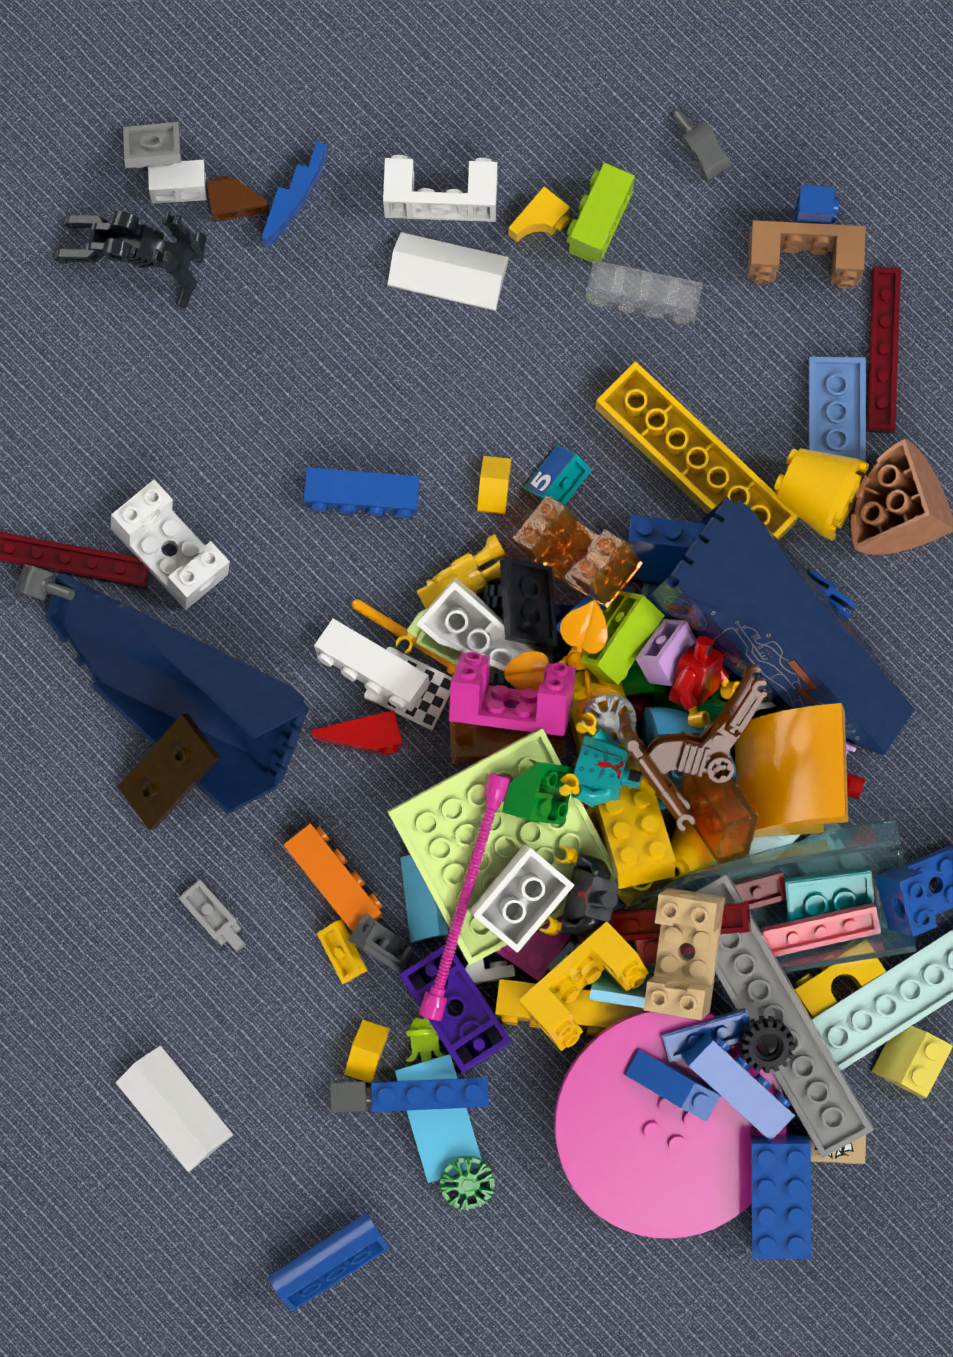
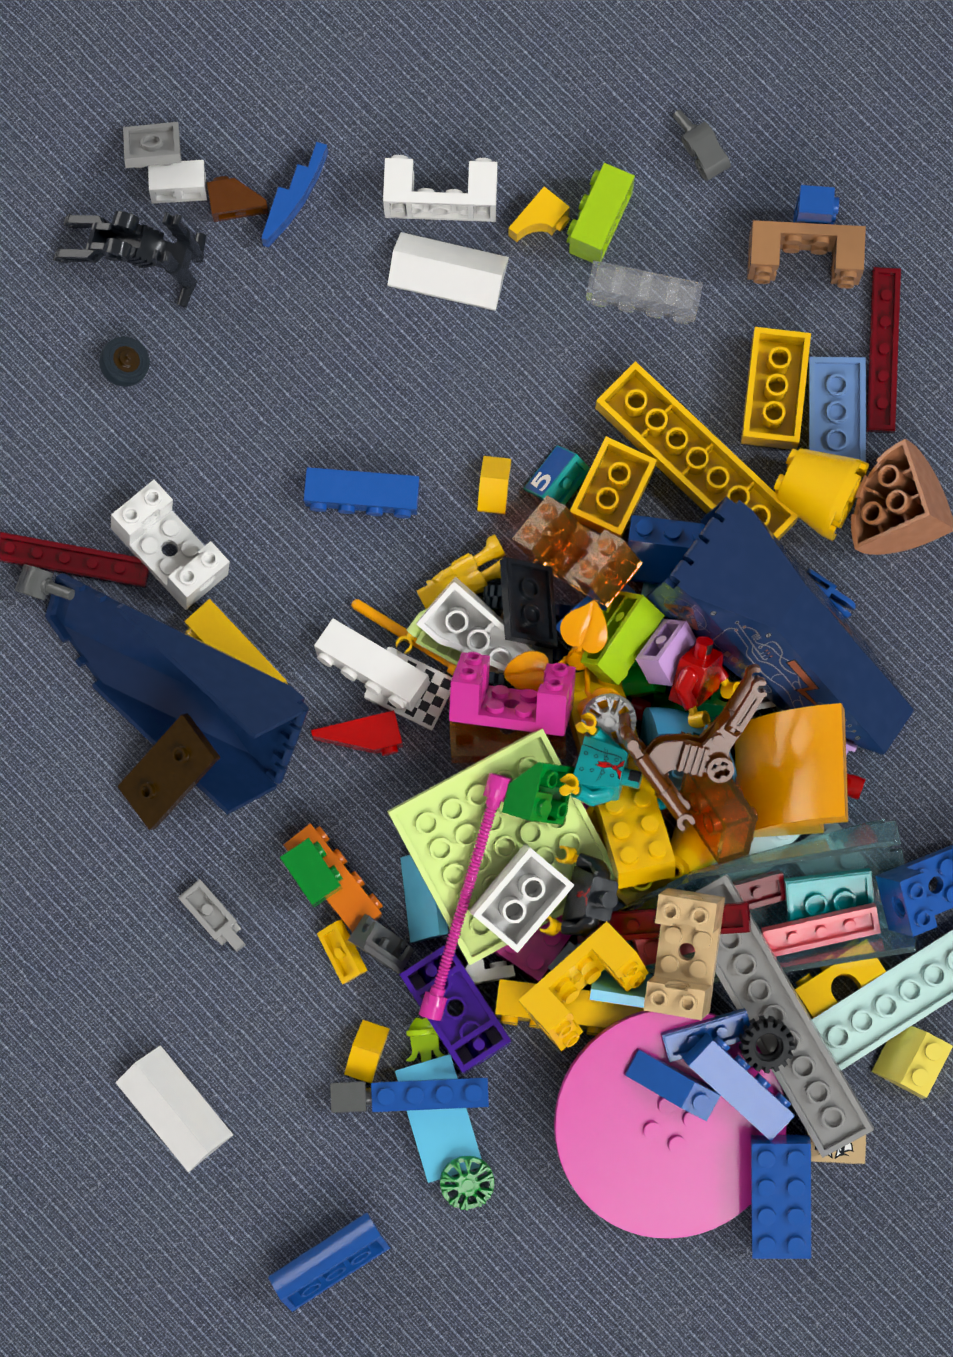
none -> black wheel [99,336,150,387]
none -> yellow brick [184,598,288,684]
none -> green brick [280,838,343,908]
none -> yellow brick [569,436,657,542]
none -> yellow brick [741,327,811,450]

